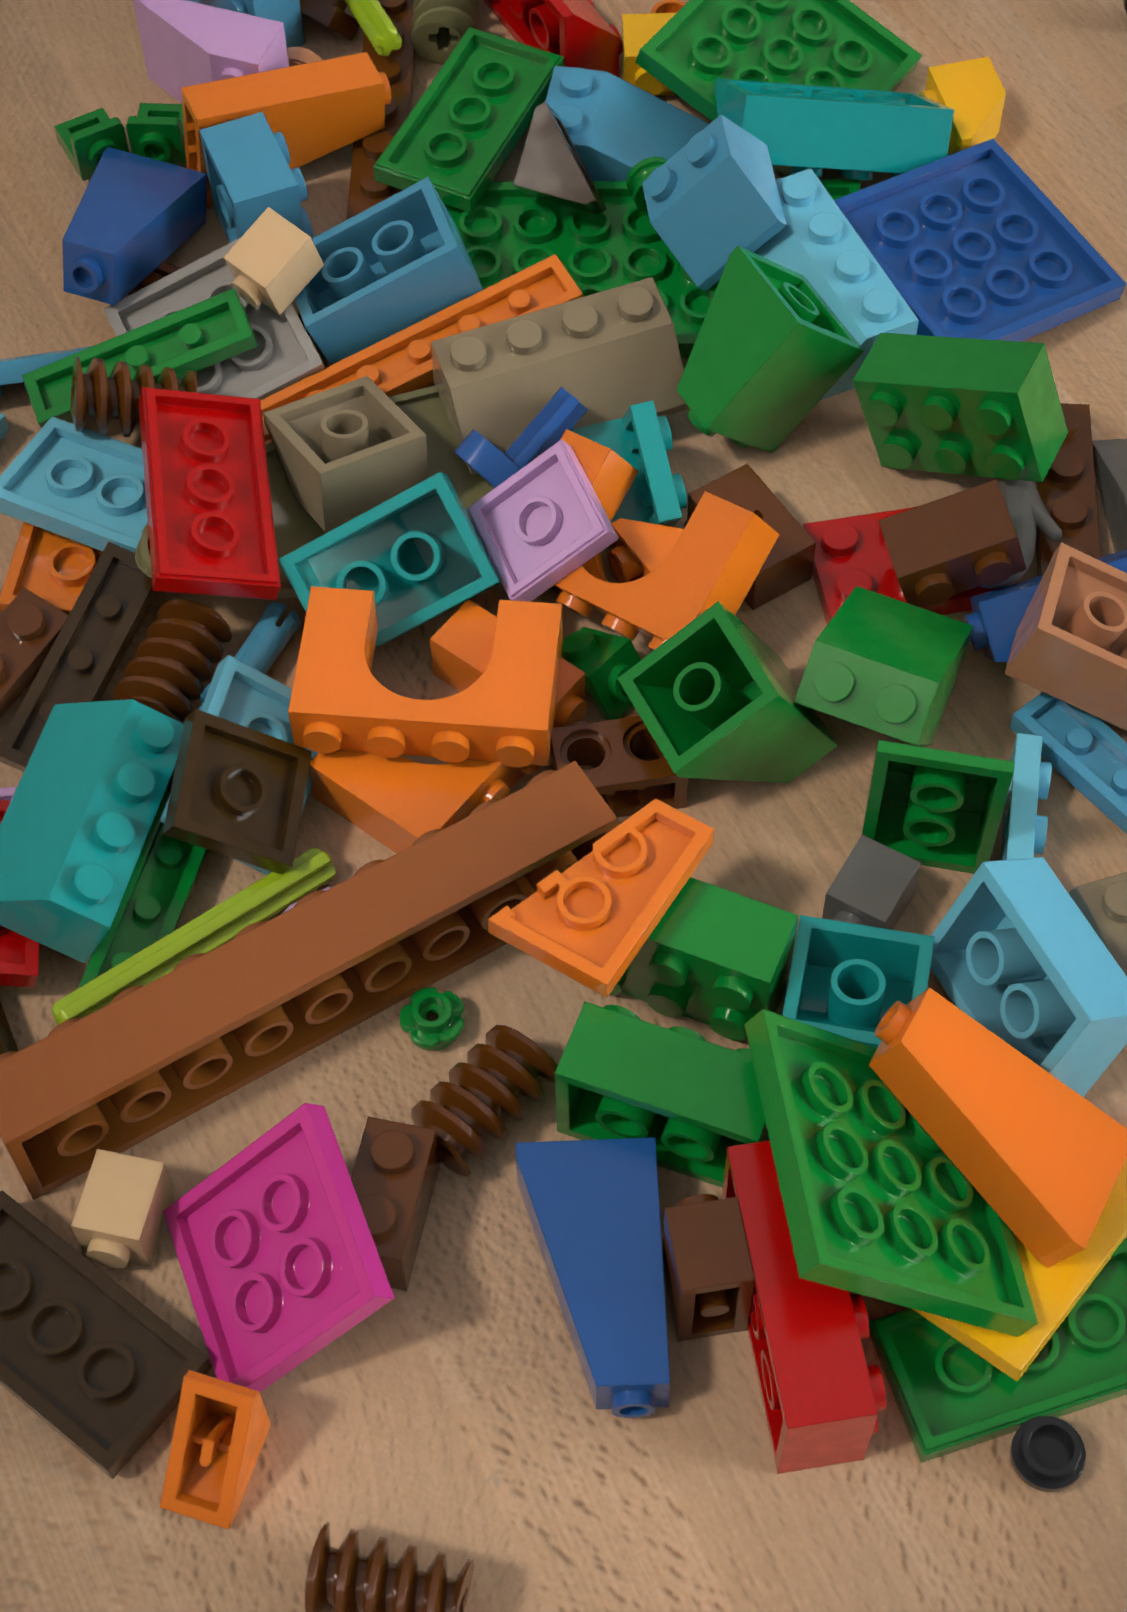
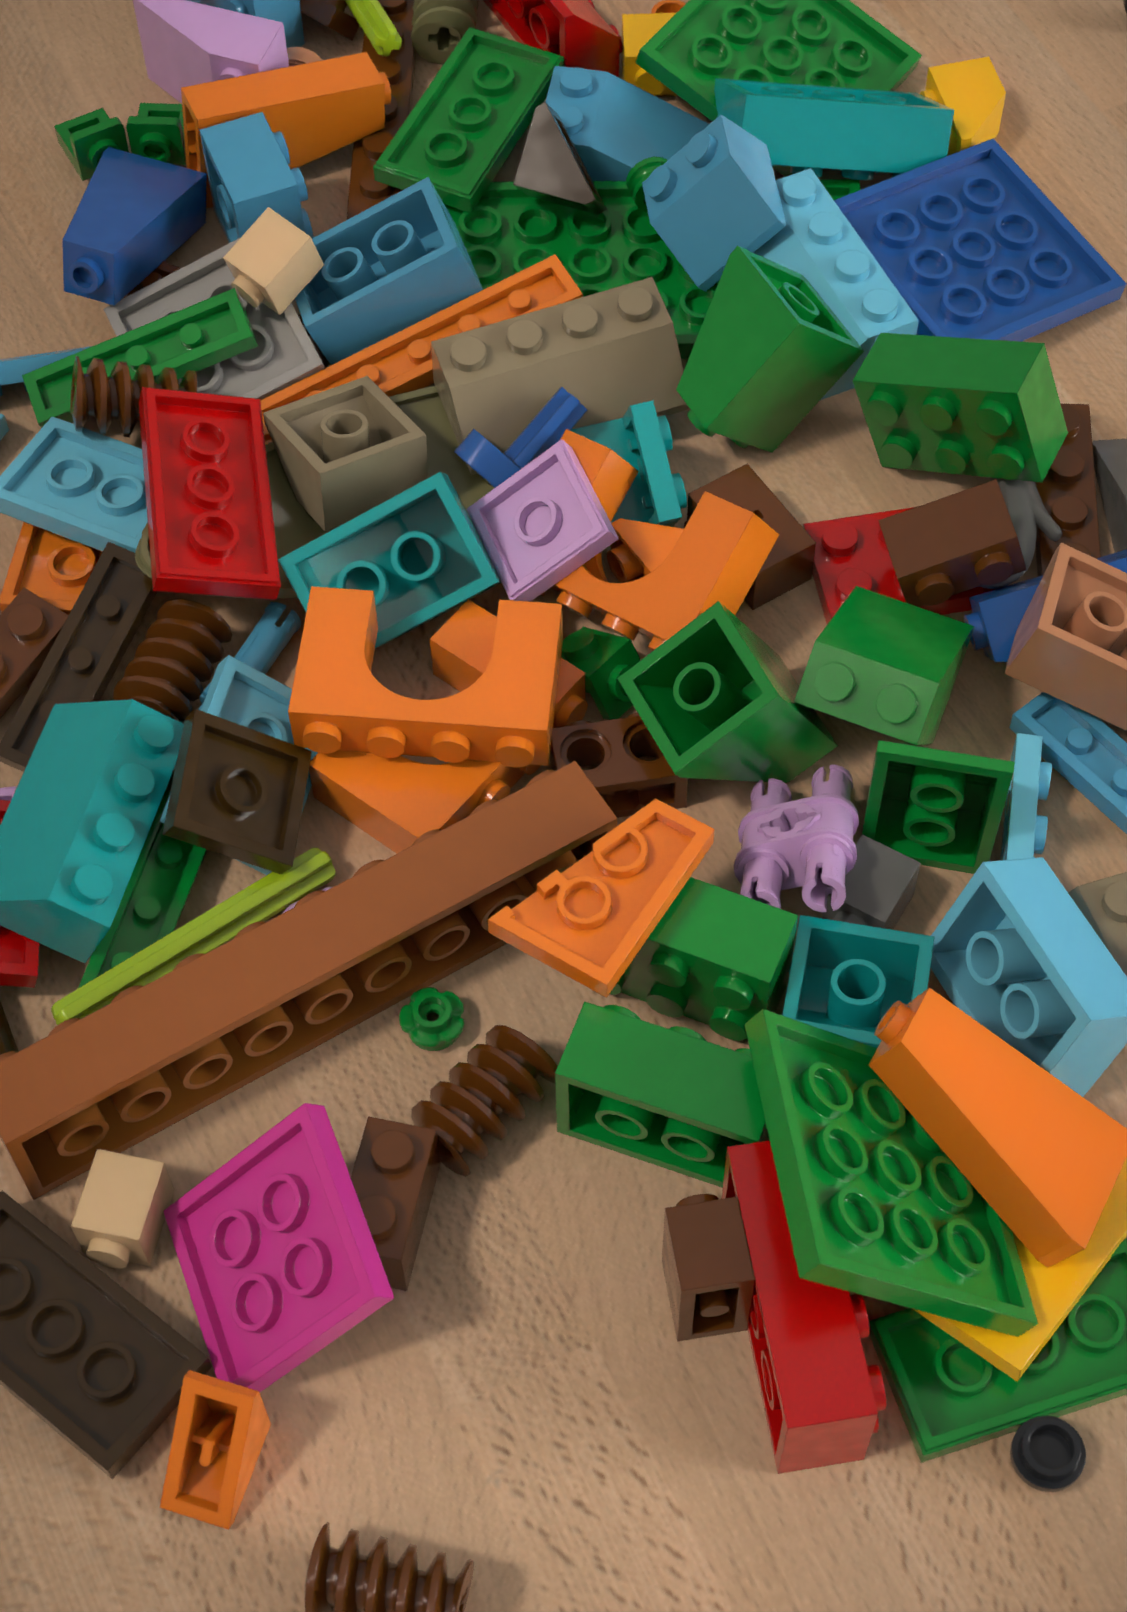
blue slope [515,1137,670,1418] -> none
none -> lavender pin [734,764,859,913]

